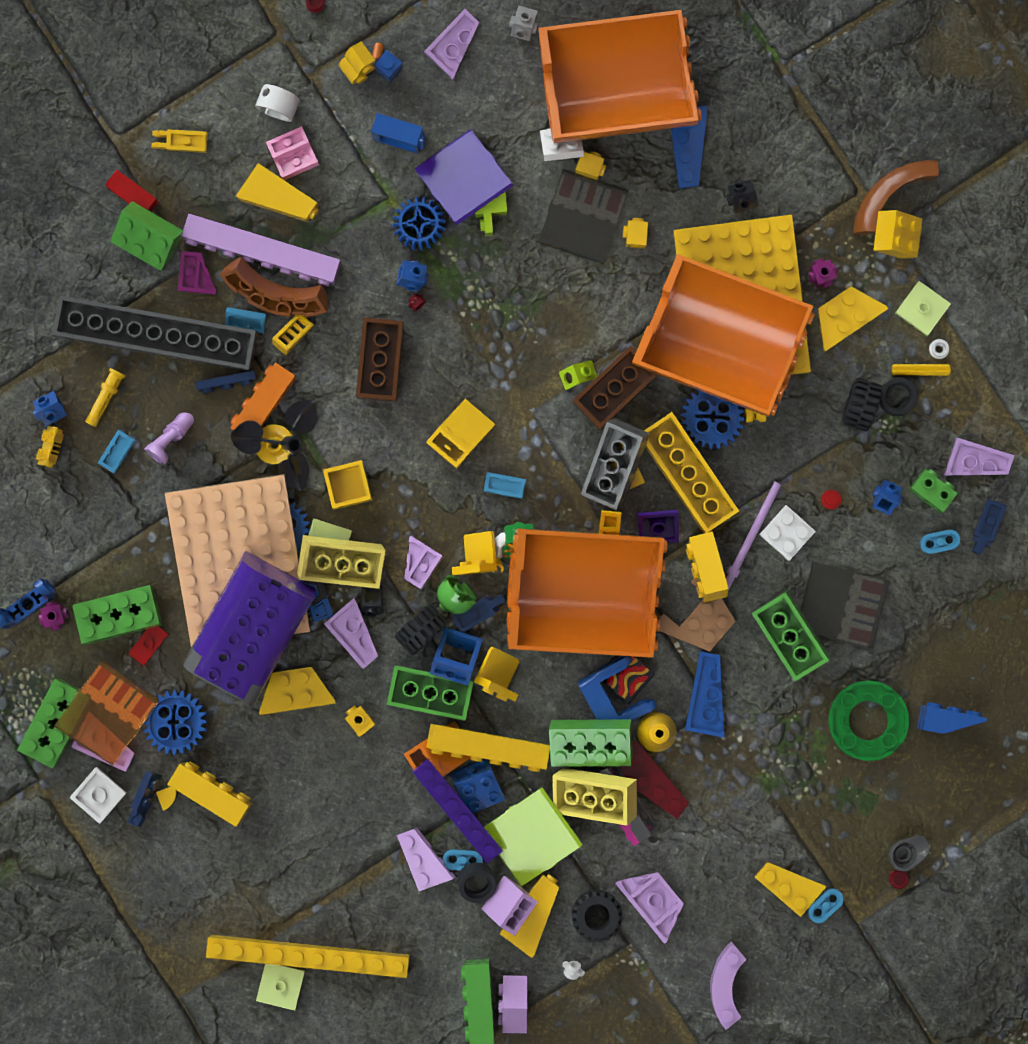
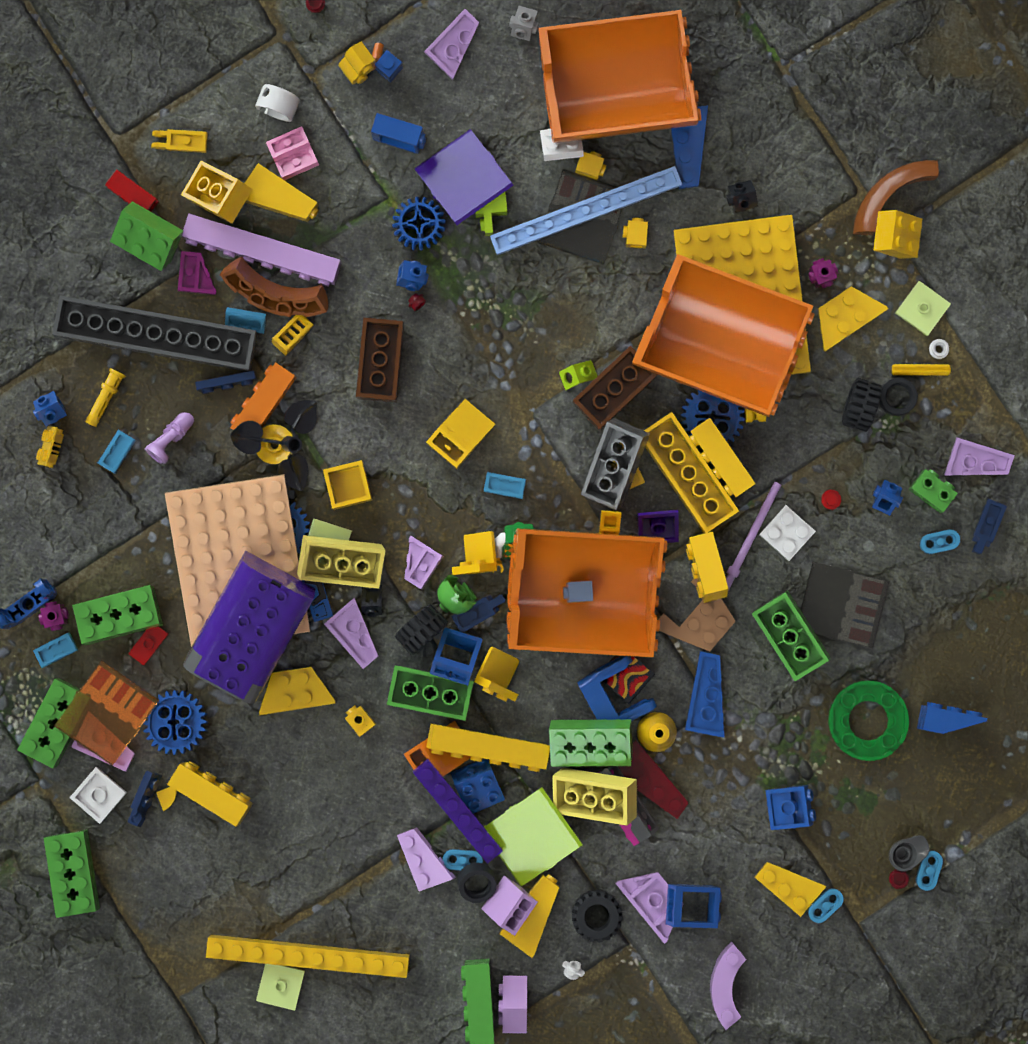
none -> dark azure plate [33,632,78,668]
none -> bright green brick [44,830,100,918]
none -> yellow brick [181,161,253,223]
none -> light blue plate [490,166,682,255]
none -> sand blue brick [563,581,593,603]
none -> blue window [666,884,722,928]
none -> yellow wedge [690,418,756,497]
none -> blue plate [765,785,816,830]
none -> dark azure plate [916,850,943,891]

